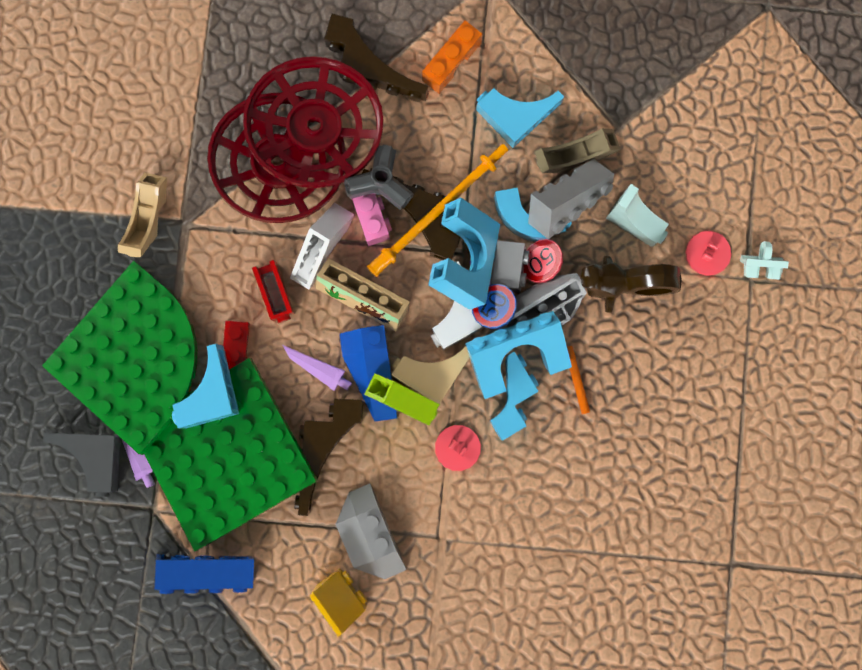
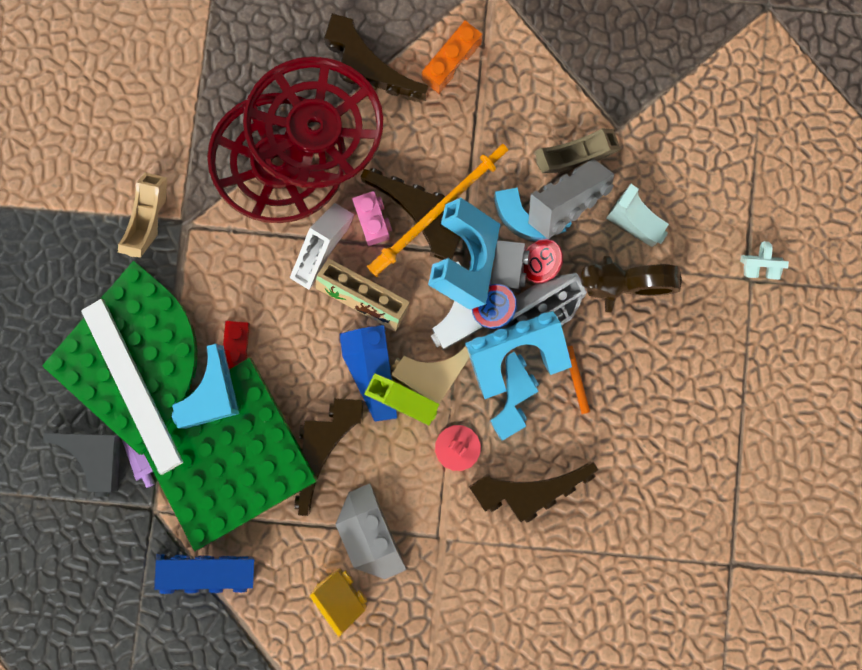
red window [252,260,295,323] -> none
lavender bar [283,345,352,391] -> none
dark grey piece [344,144,414,210] -> none
medium azure arch [476,88,564,148] -> none
coral piece [685,231,731,276] -> none
none -> white tile [81,299,184,474]
none -> dark brown arch [469,461,599,523]

